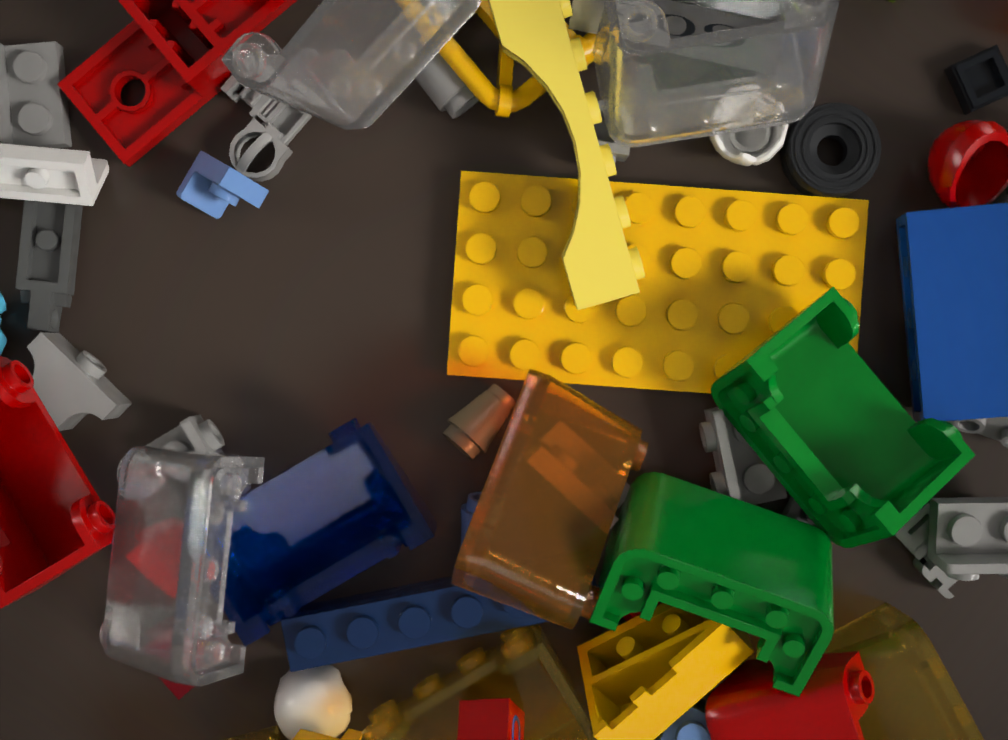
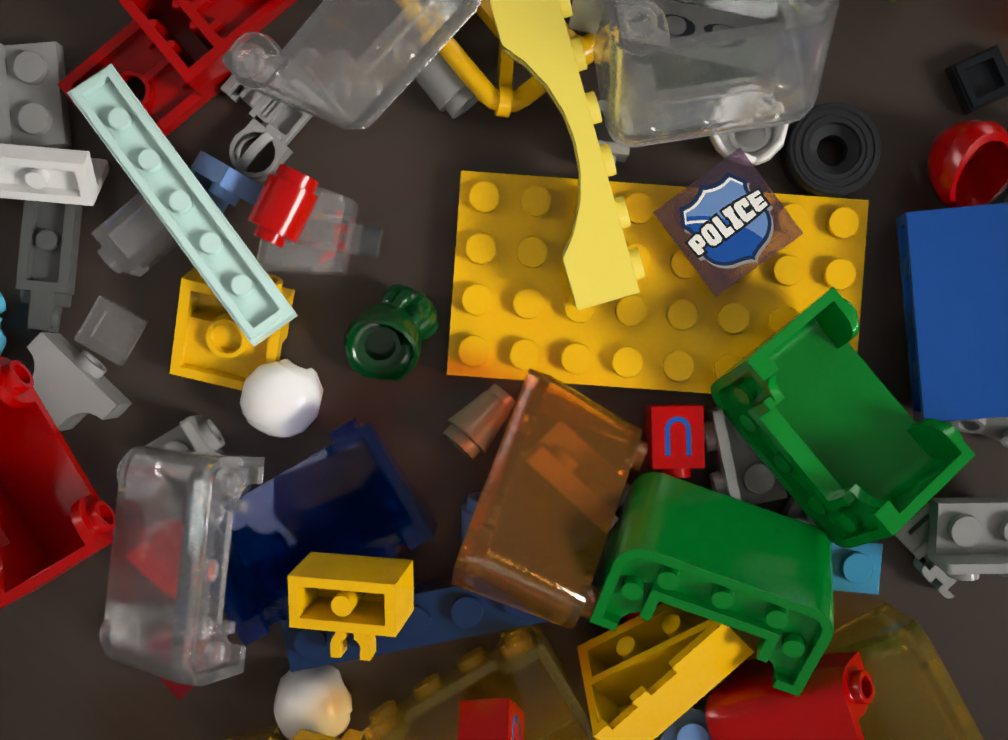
none -> light aqua tile [67,64,298,347]
none -> clear tile [74,295,149,365]
none -> clear brick [91,192,178,277]
none -> yellow plate [169,267,295,391]
none -> white hair [240,359,324,437]
none -> red brick [247,164,319,249]
none -> clear torso [257,171,383,275]
none -> yellow brick [287,552,414,661]
none -> dark green hair [344,284,439,381]
none -> red brick [645,403,705,478]
none -> tile [653,148,803,297]
none -> dark azure plate [831,541,883,595]

